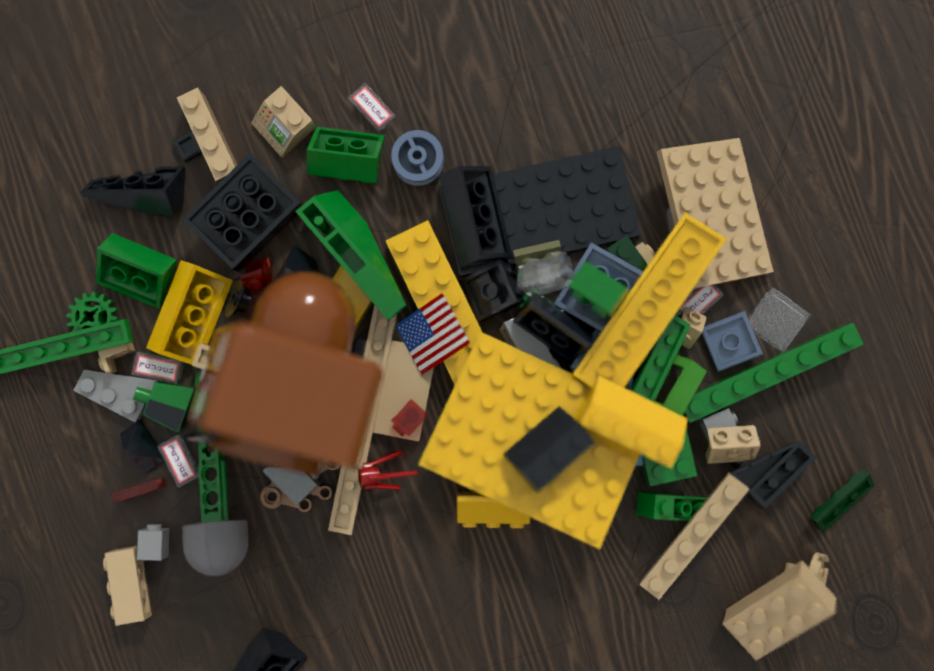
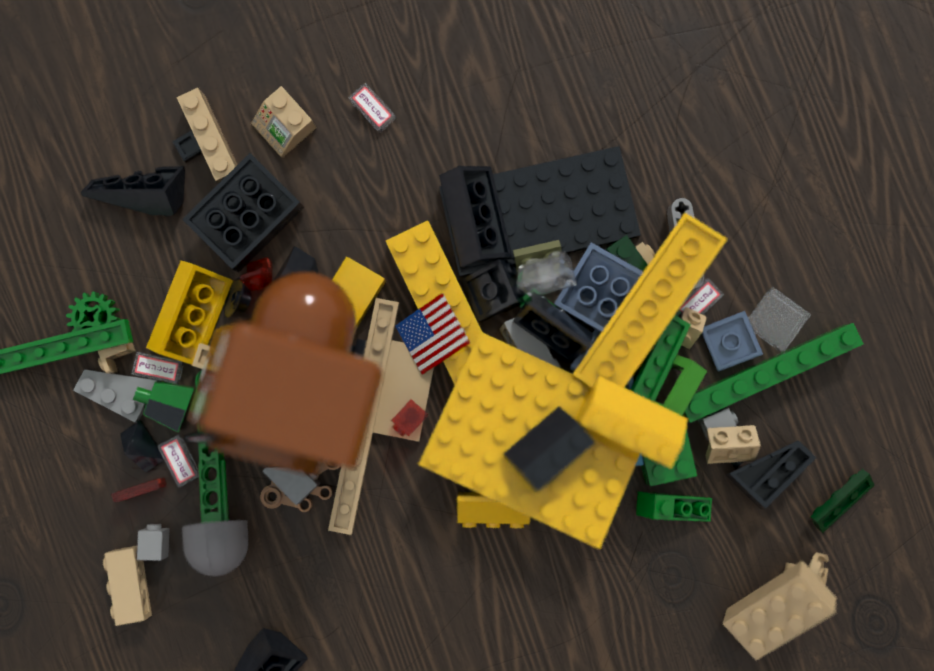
green slope [96,233,177,309] -> none
green wedge [295,190,407,321] -> none
green slope [307,127,385,183] -> none
red plant [358,451,418,490] -> none
sand blue wheel [391,130,444,186] -> none
green brick [568,261,629,319] -> none
tan plate [640,472,749,600] -> none
tan plate [656,138,773,289] -> none

